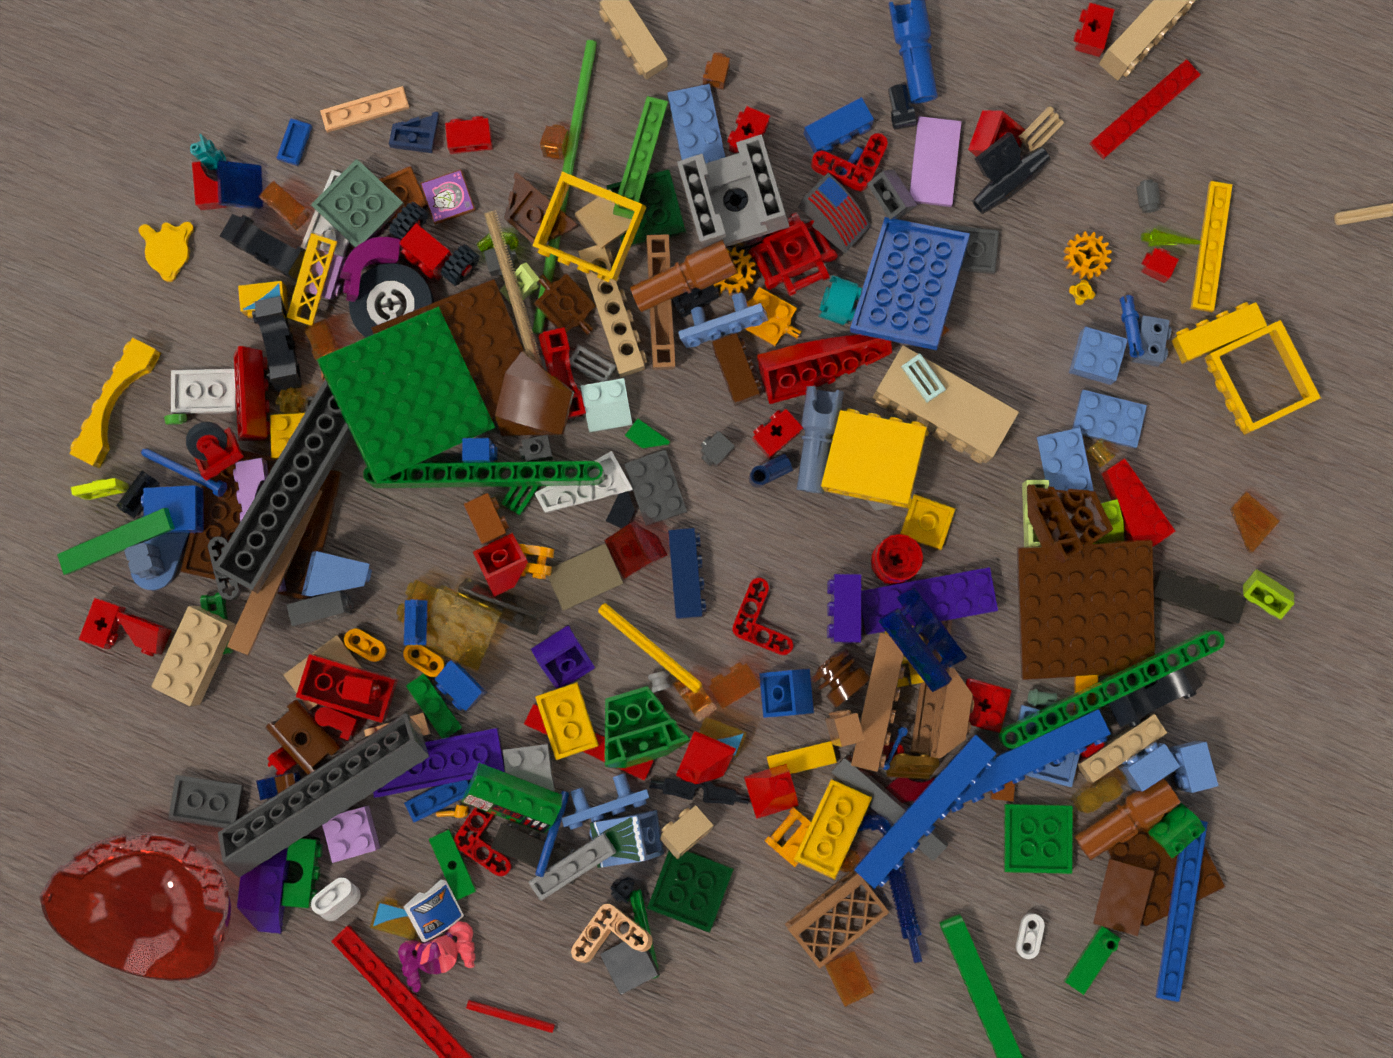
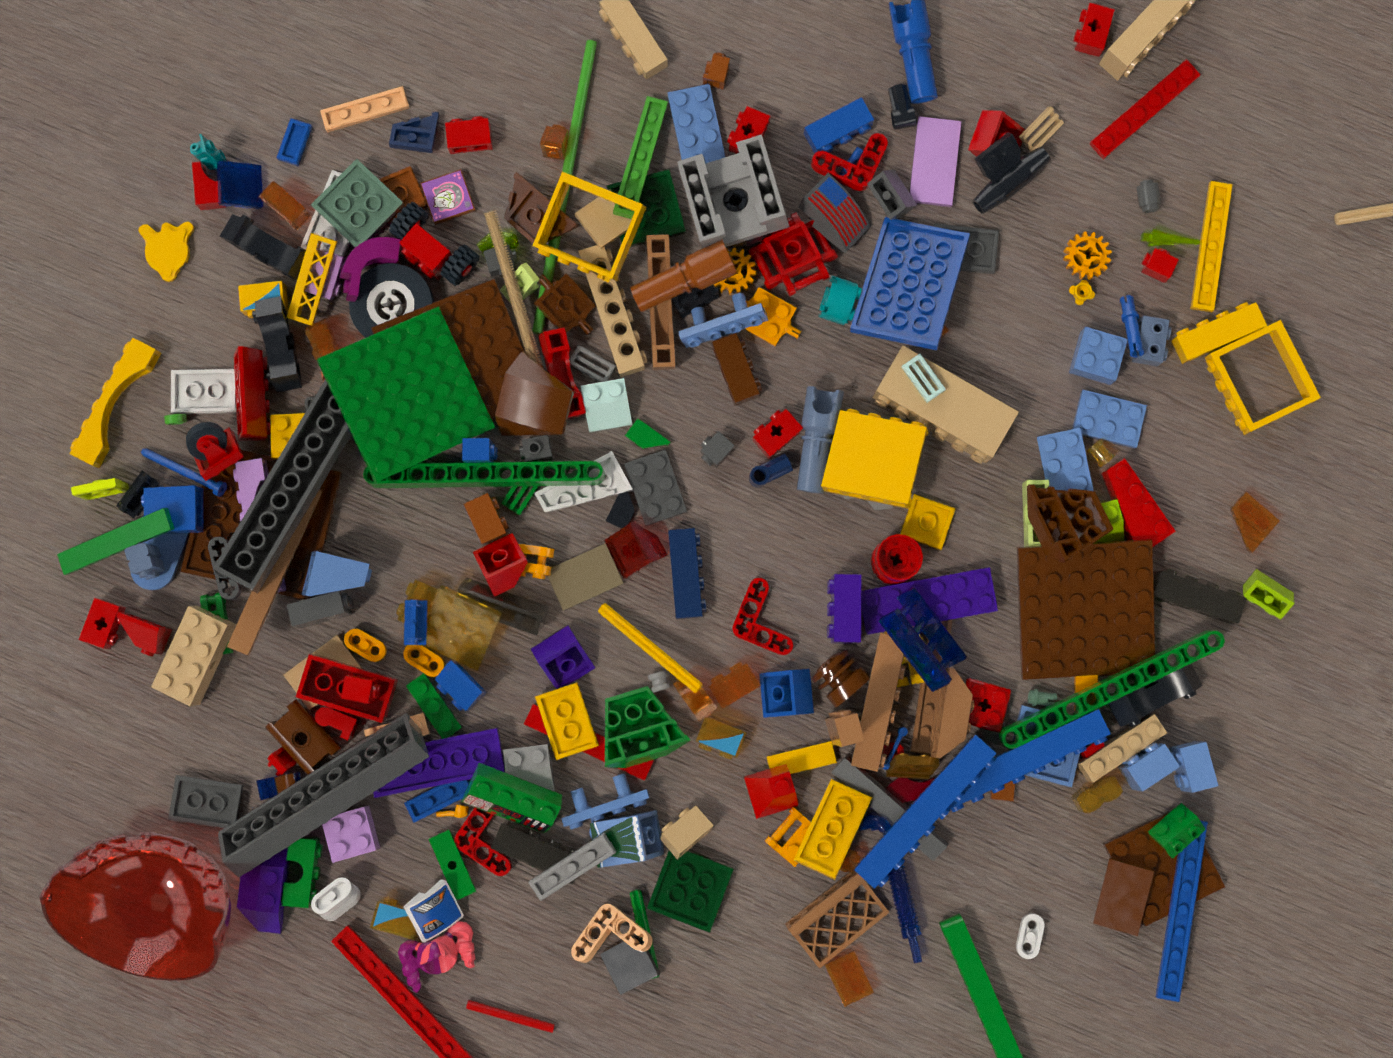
clear yellow gear [276,387,305,414] -> none
blue bar [535,791,570,877] -> none
black hinge [610,877,634,904] -> none
black piece [649,778,749,805] -> none
red slope [676,731,736,784] -> none
red wedge [757,334,892,404] -> none
green plate [1004,804,1073,874] -> none
green piece [1064,926,1121,995] -> none
dark orange piece [1074,778,1180,861] -> none

